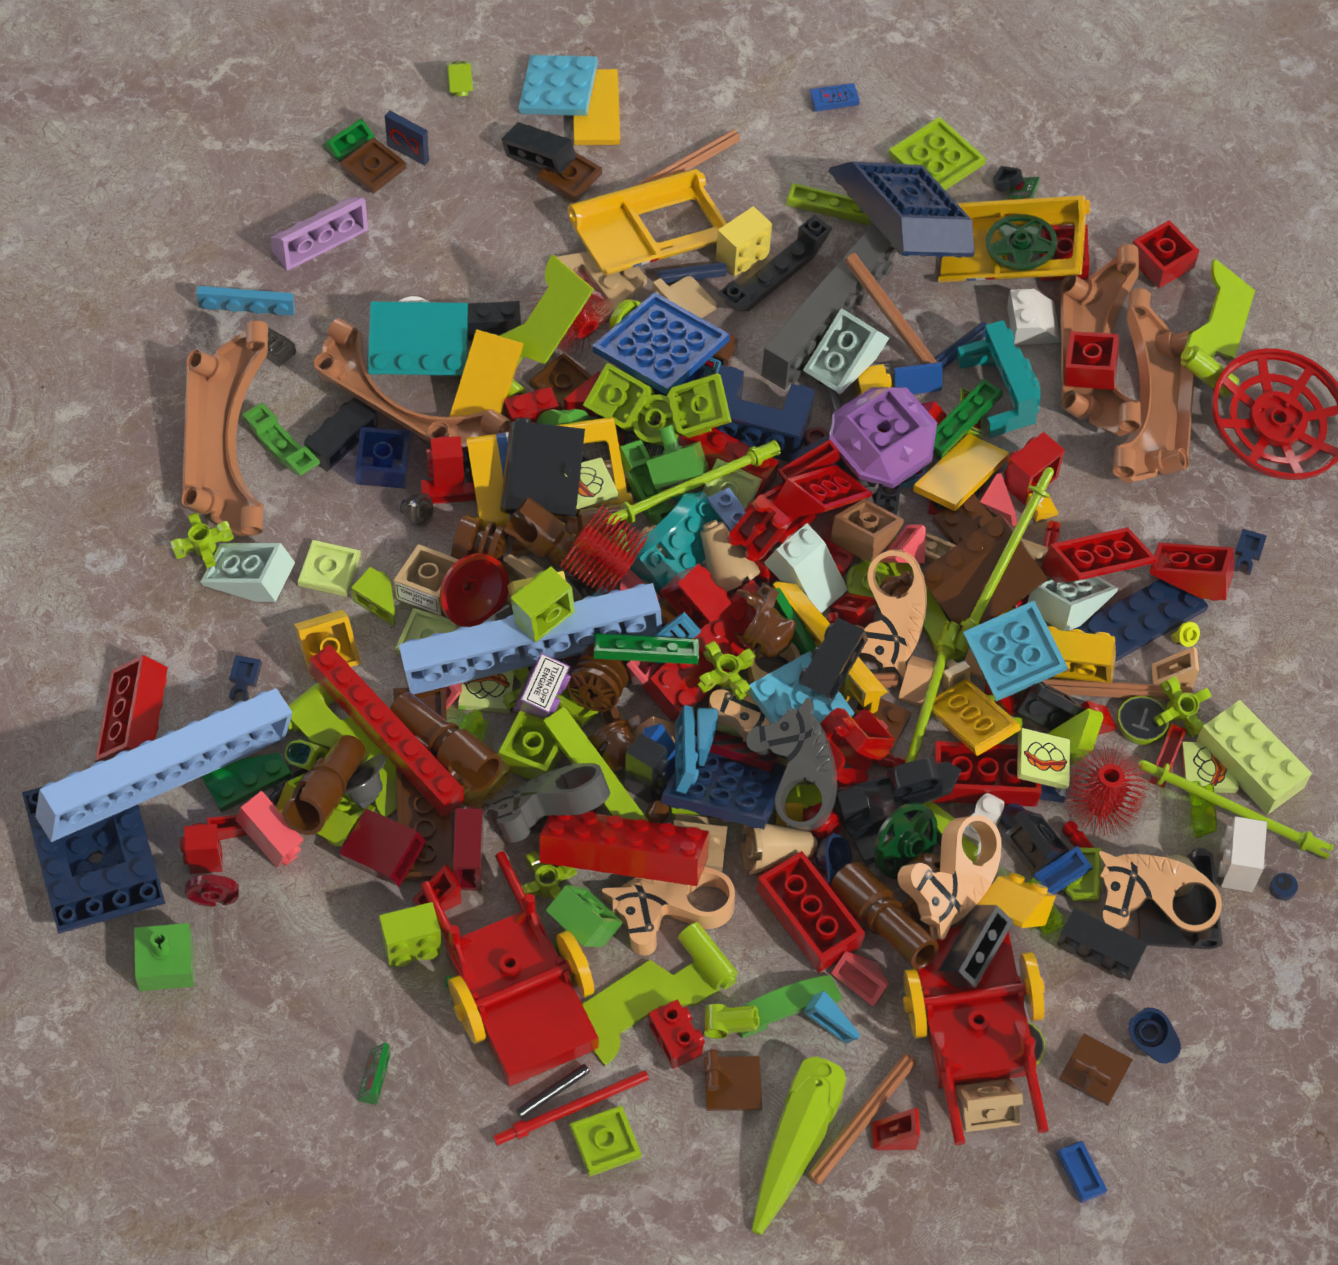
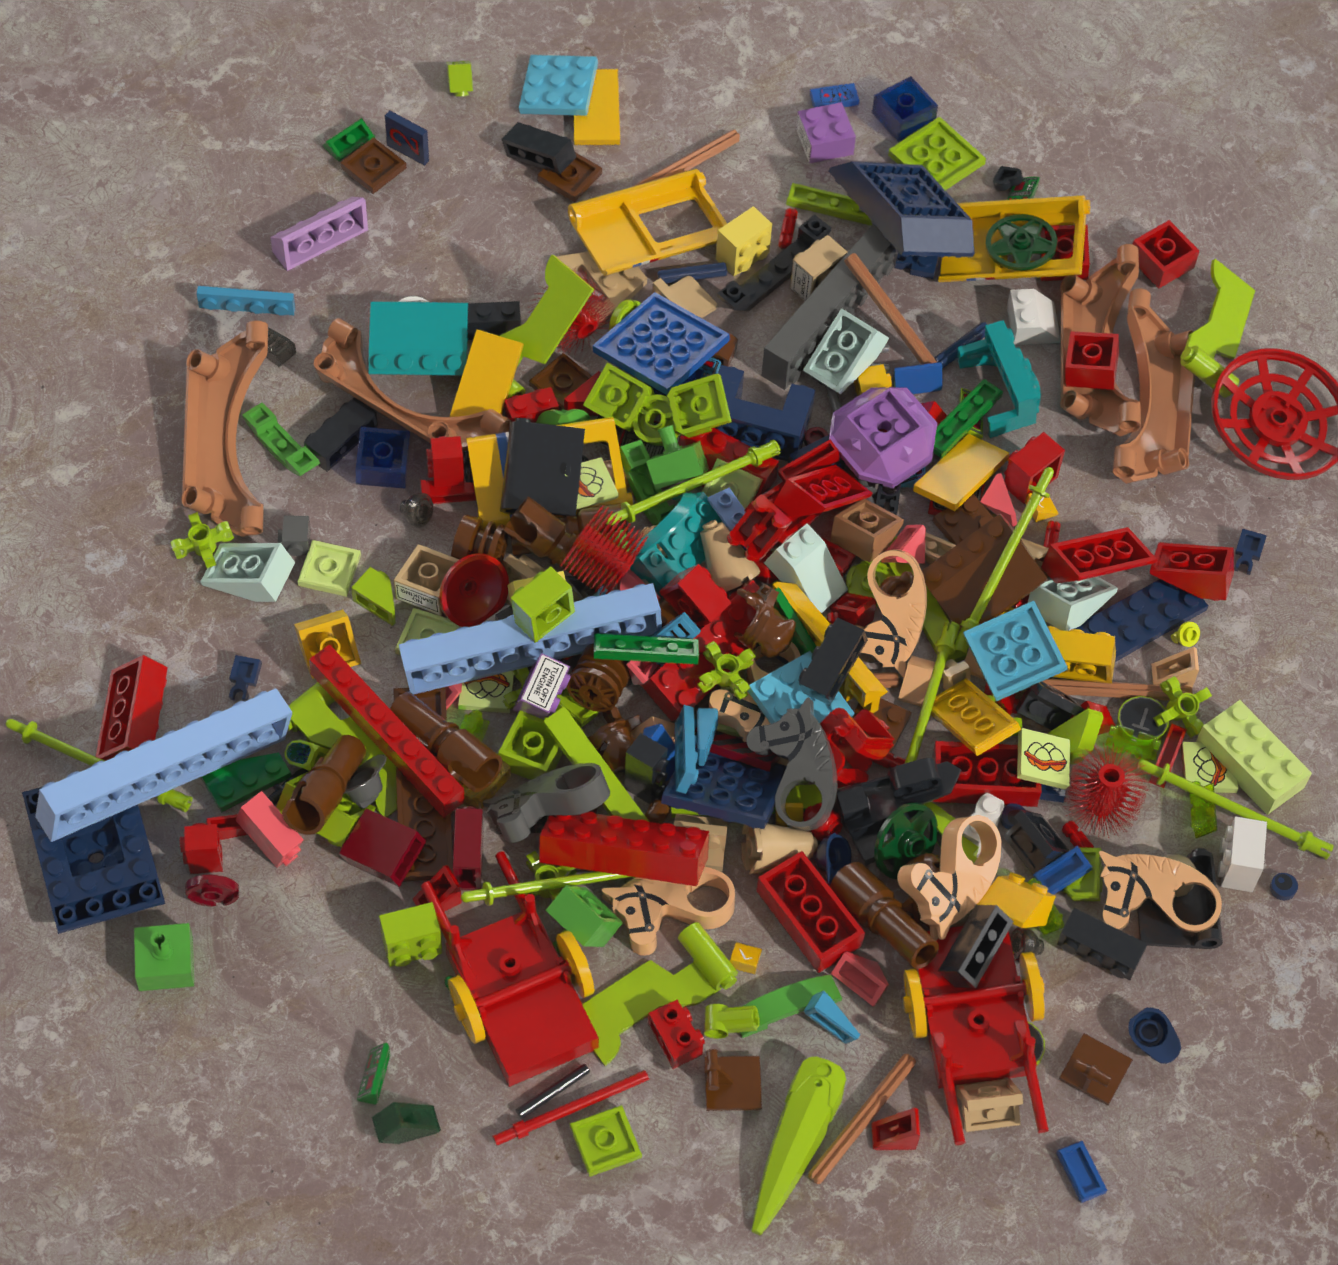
none -> lime bar [5,719,193,813]
none -> dark grey brick [278,515,311,556]
none -> clear green slope [372,1102,441,1144]
none -> lime bar [461,871,636,906]
none -> yellow slope [730,942,762,974]
none -> red axle [778,208,798,249]
none -> tan brick [790,235,848,301]
none -> medium lavender brick [796,102,856,164]
none -> clear blue brick [872,76,938,143]
none -> dark blue plate [895,253,938,279]
none -> clear smoke brick [1010,927,1044,964]
none -> clear neon green hinge [1105,724,1161,761]

